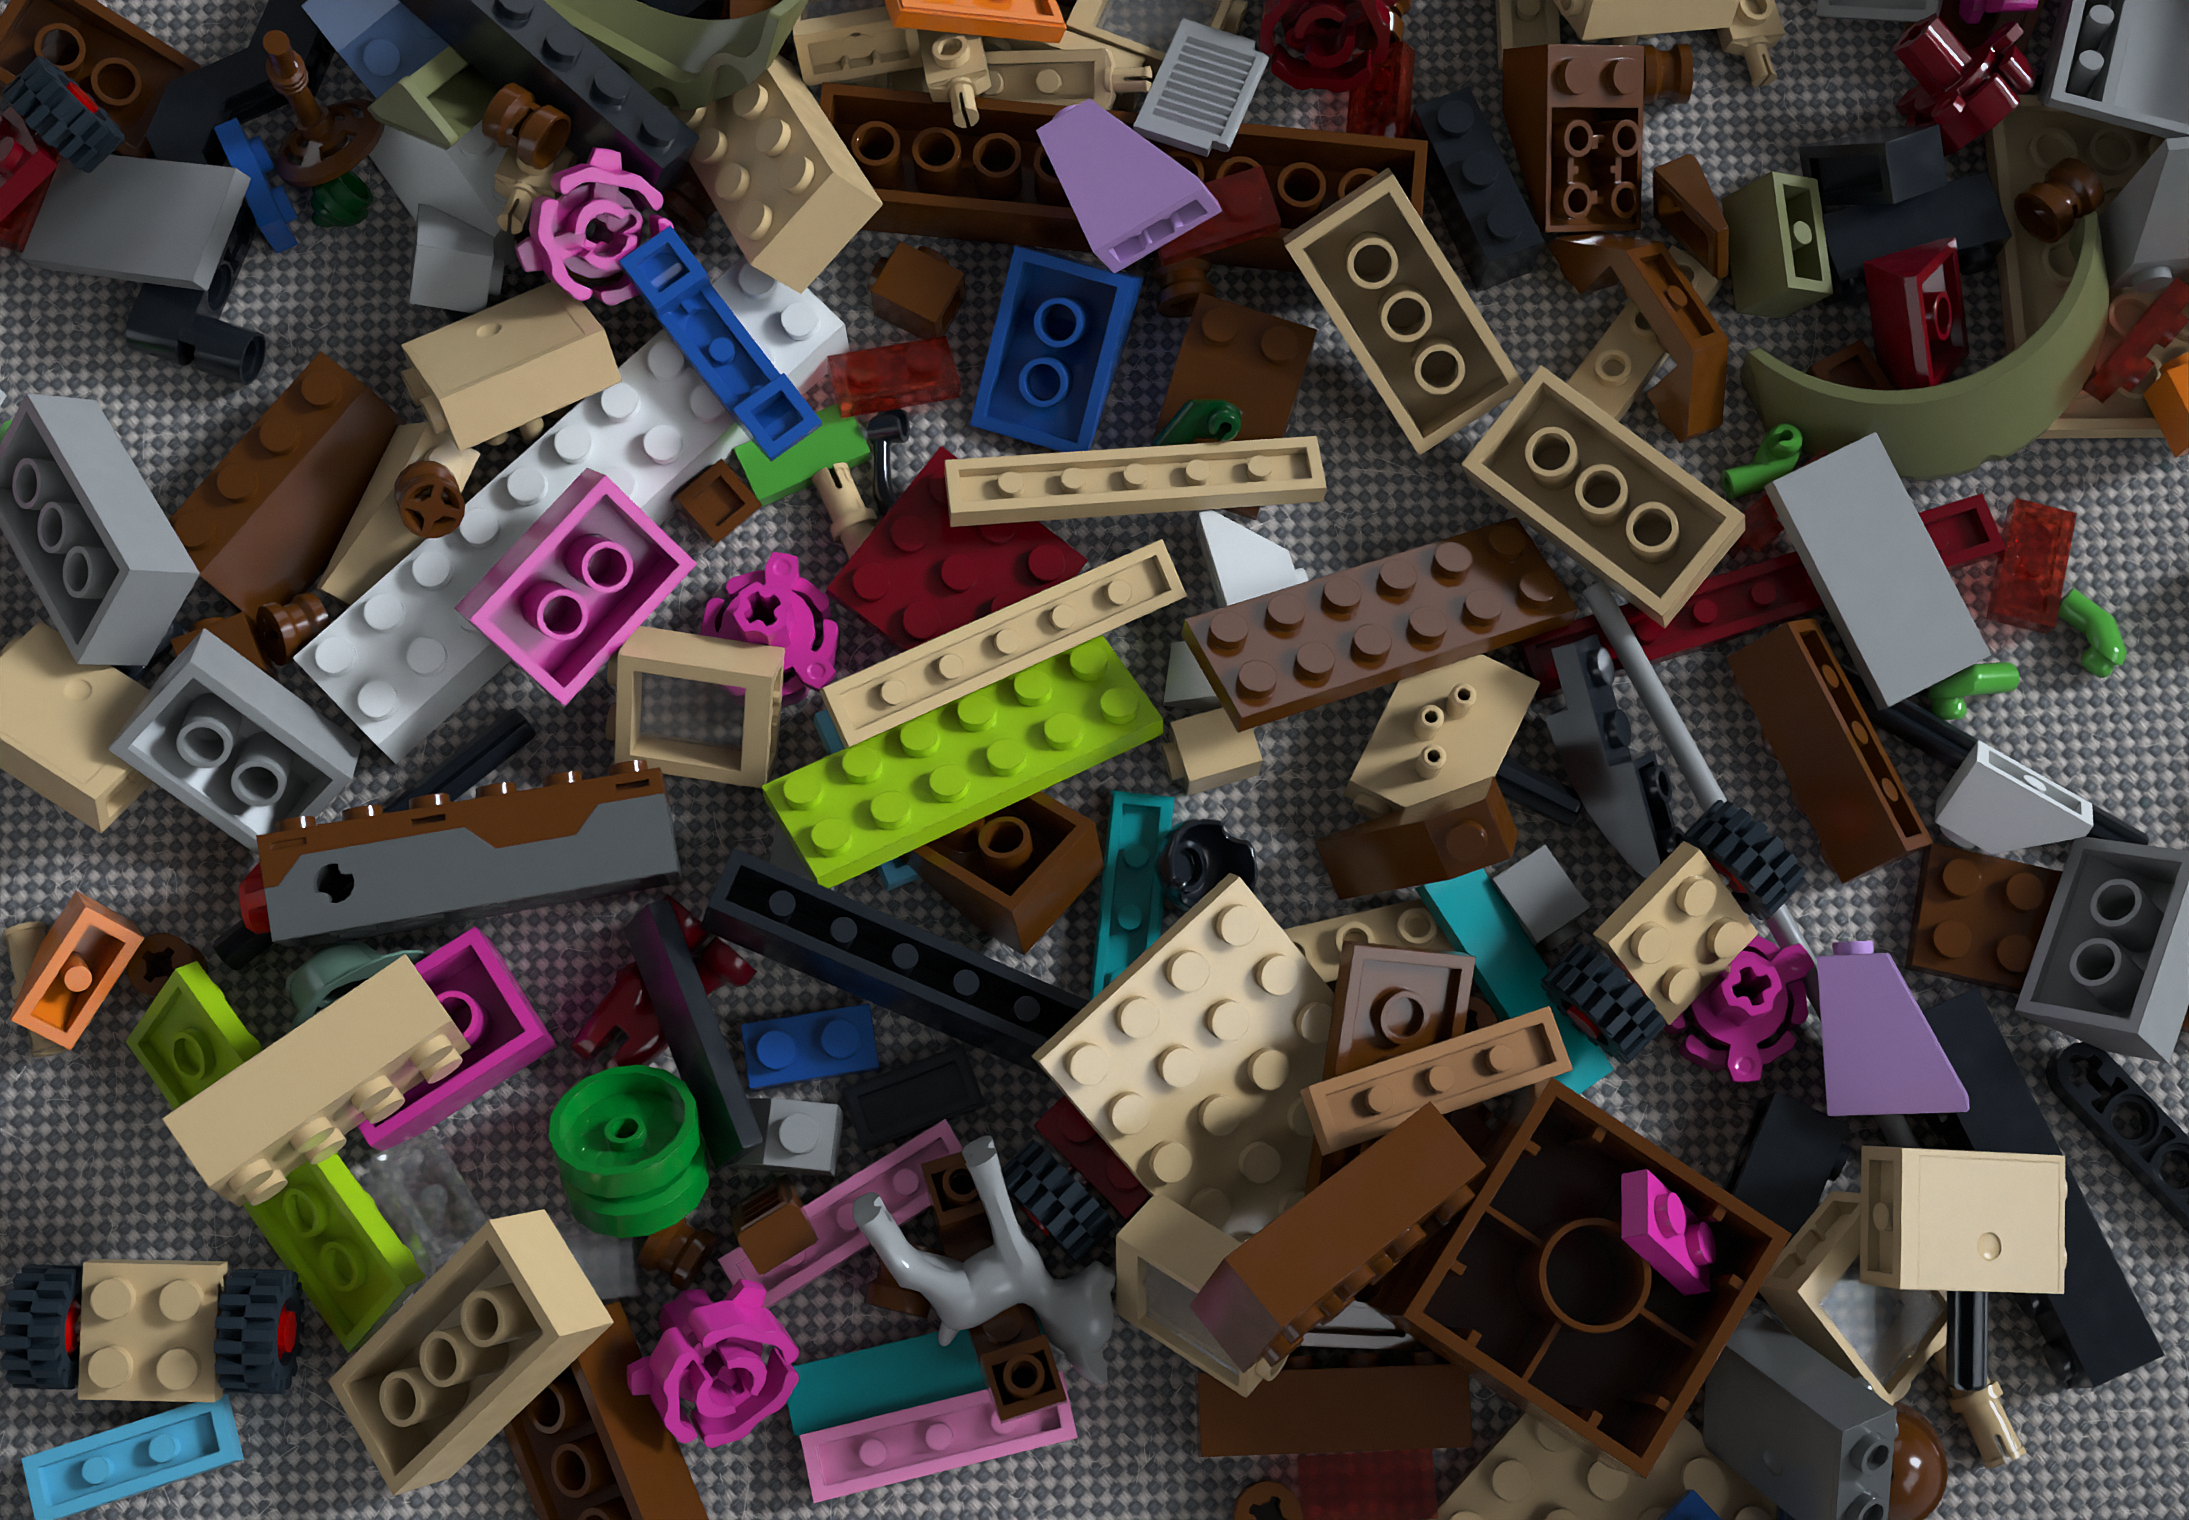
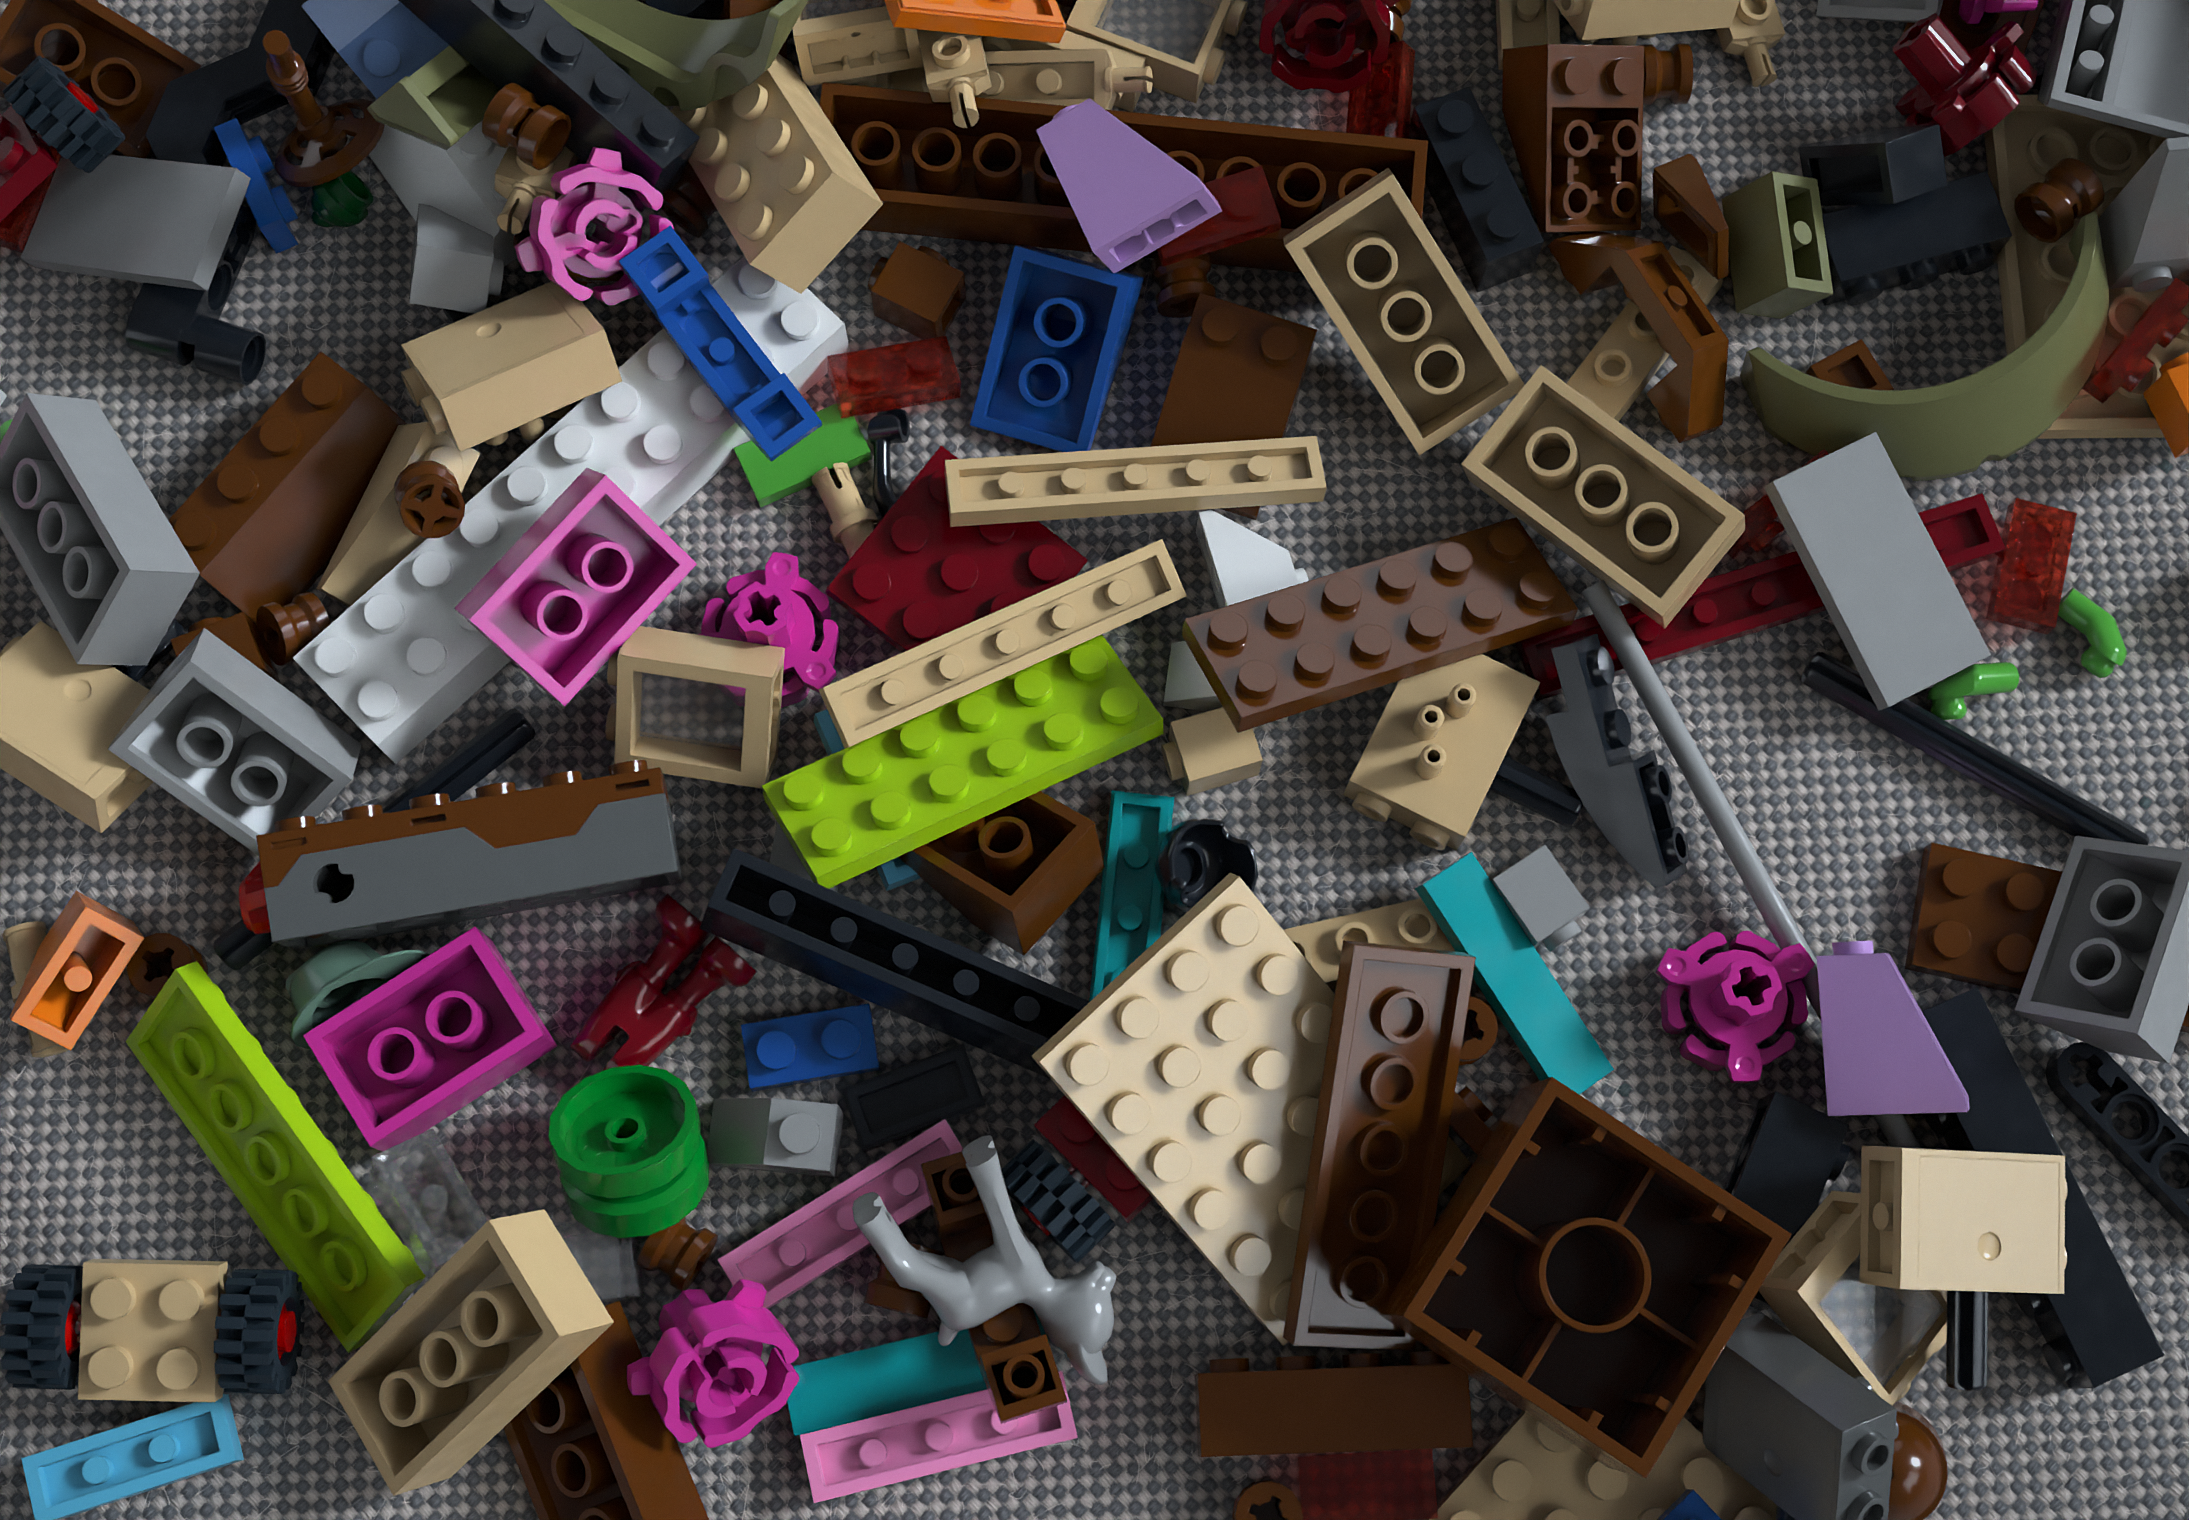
tan brick [162,954,471,1207] -> none
black tile [623,899,763,1169] -> none
reddish brown plate [672,458,762,549] -> none
reddish brown slope [730,1173,819,1275] -> none
tan window [1116,1194,1289,1398] -> none
light grey window [1133,18,1269,157] -> none
dark green arm [1152,399,1242,446] -> none
reddish brown brick [1189,1101,1486,1373] -> none
medium nougat plate [1300,1006,1573,1156] -> none
reddish brown slope [1315,776,1519,900] -> none
plate [1540,799,1806,1065] -> none
dark pink plate [1622,1169,1716,1296] -> none
bright green arm [1721,423,1803,500] -> none
reddish brown brick [1726,618,1933,884] -> none
dark red slope [1863,237,1970,390] -> none
tan pin [1933,1343,2026,1469] -> none
white slope [1934,740,2093,854] -> none

